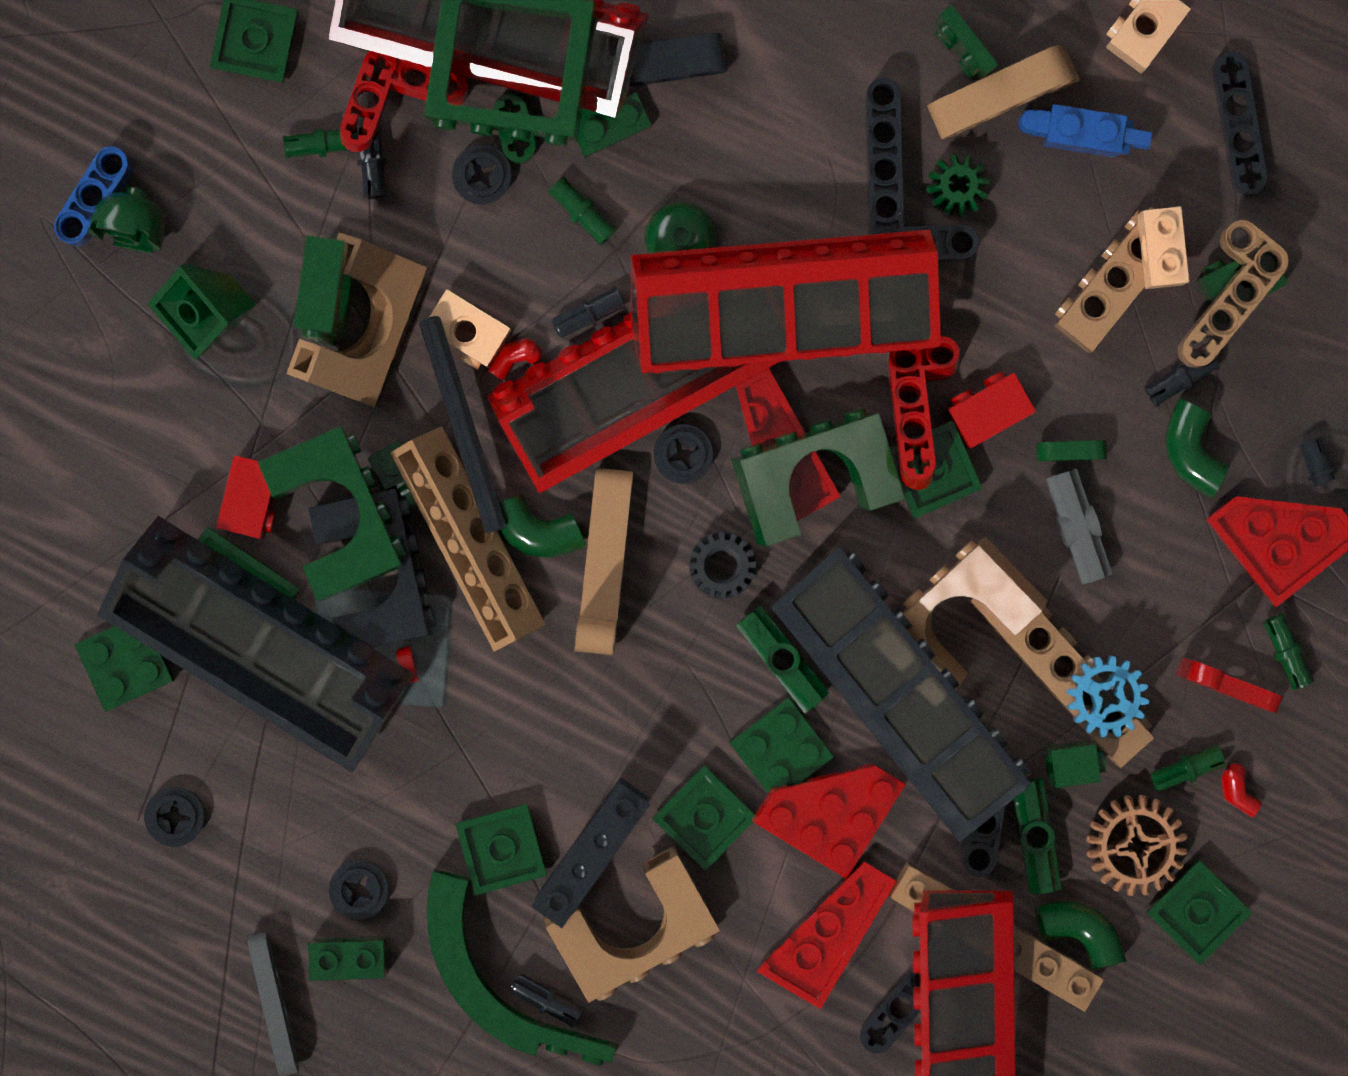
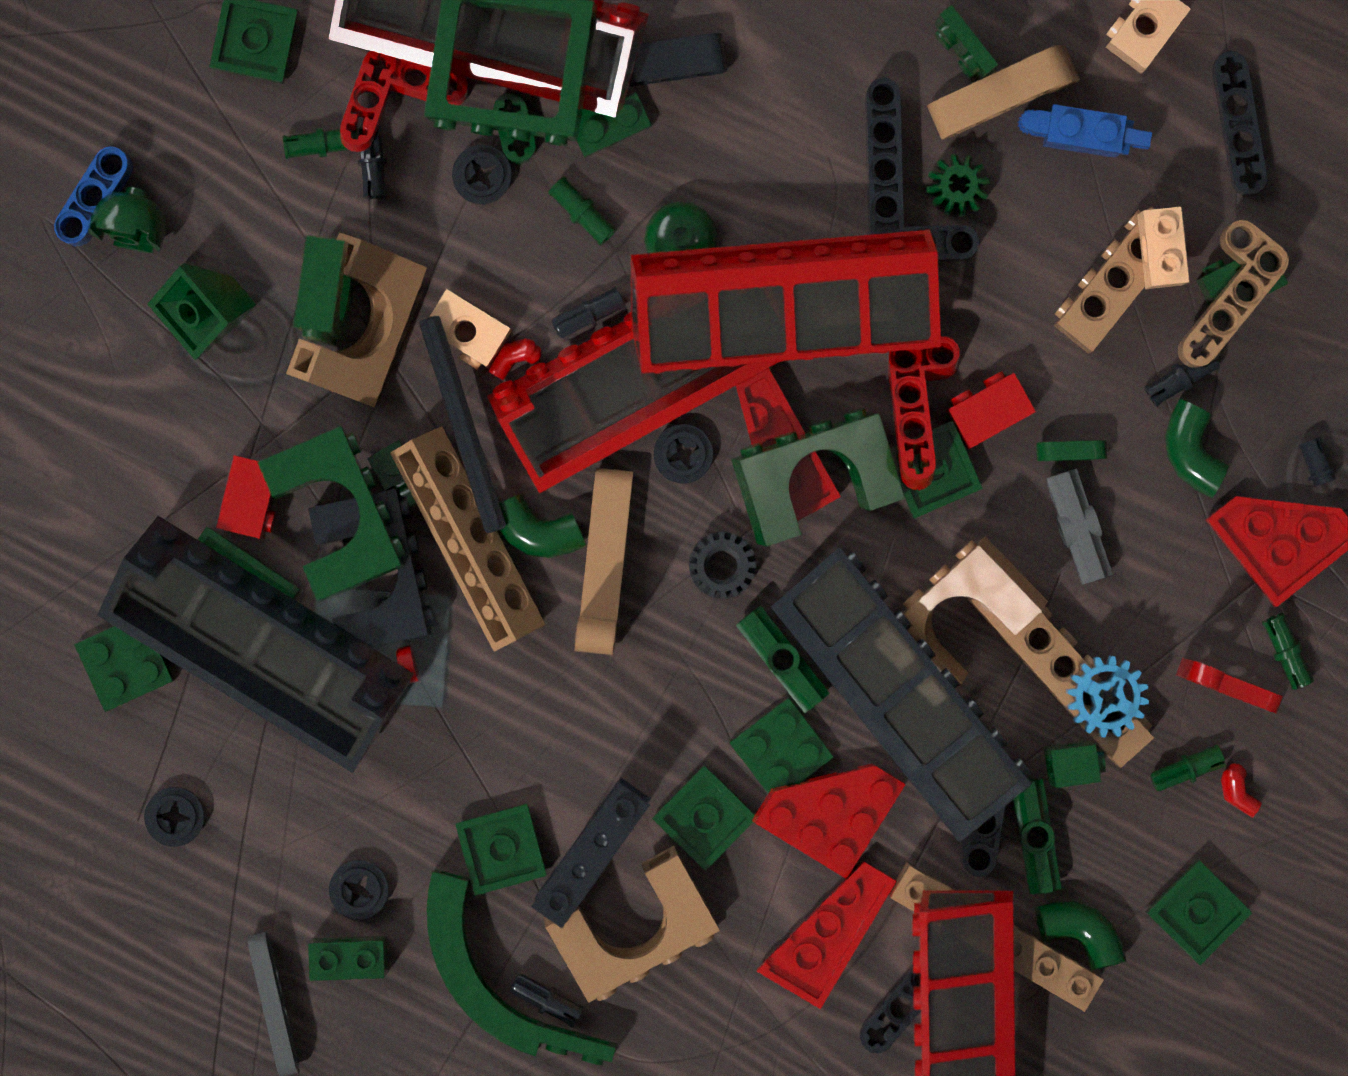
nougat gear [1086,795,1187,896] -> none

